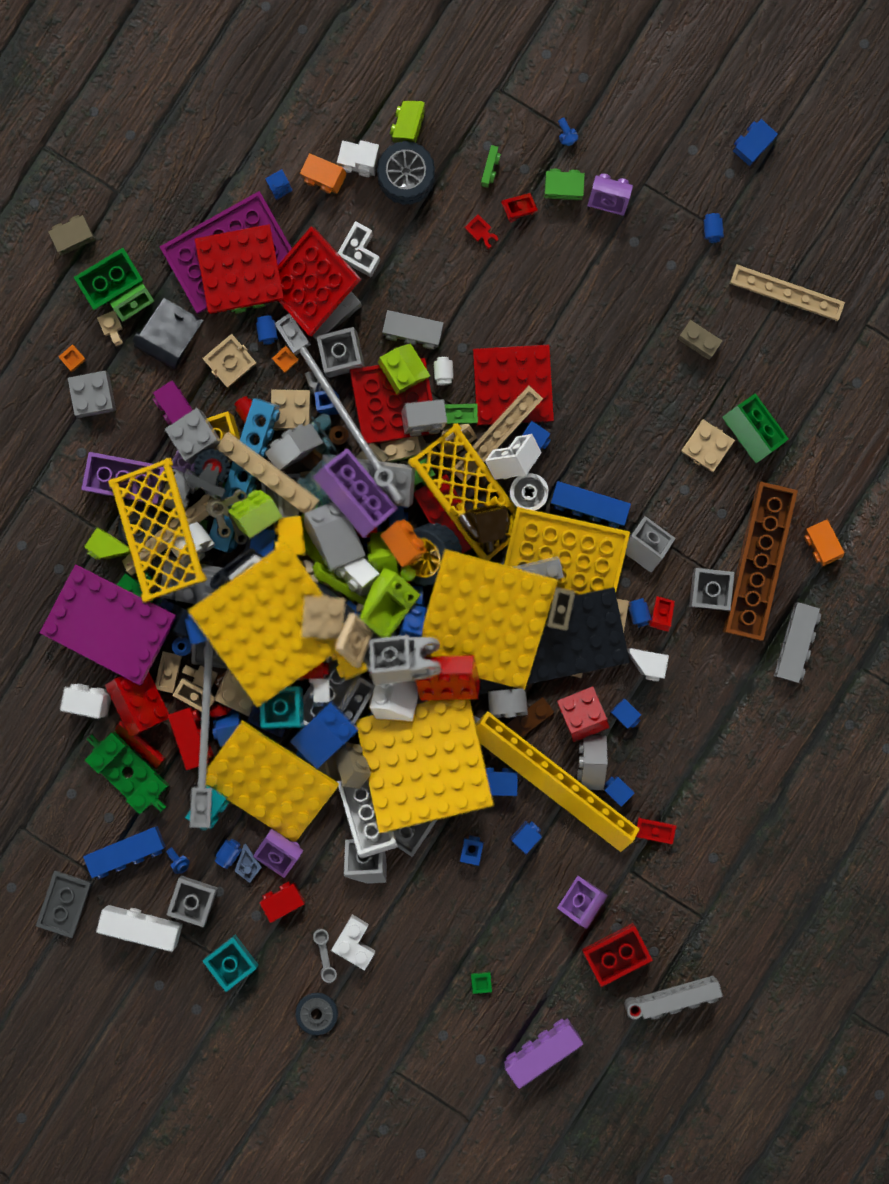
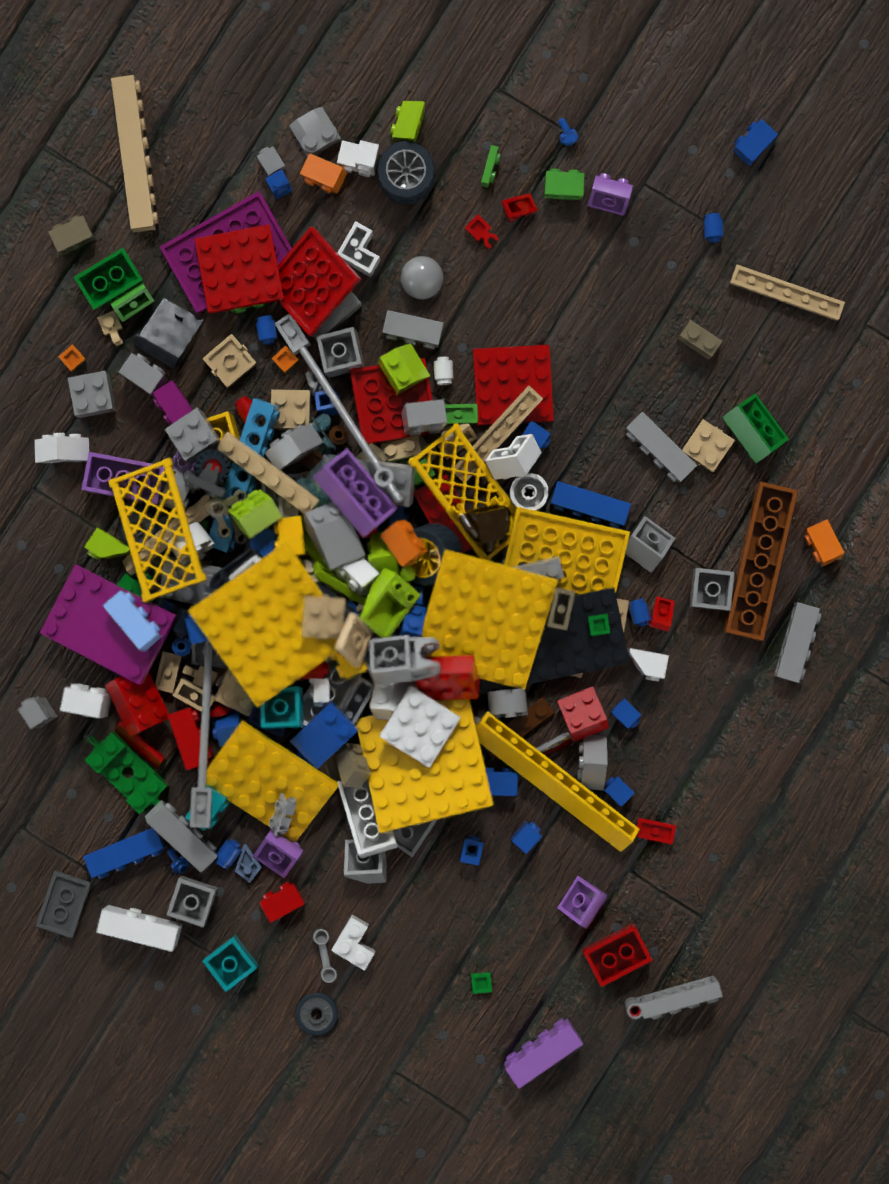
none -> light grey brick [18,697,58,729]
none -> white brick [35,433,89,463]
none -> light blue brick [103,590,162,652]
none -> tan brick [111,75,159,233]
none -> light grey brick [119,353,168,398]
none -> light grey brick [145,800,218,872]
none -> light grey brick [257,146,286,177]
none -> light grey hinge [269,793,297,836]
none -> light grey slope [289,107,341,157]
none -> white plate [379,686,460,768]
none -> light grey piece [401,256,443,299]
none -> slope [536,732,574,758]
none -> green tile [588,614,610,636]
none -> light grey brick [625,411,697,483]

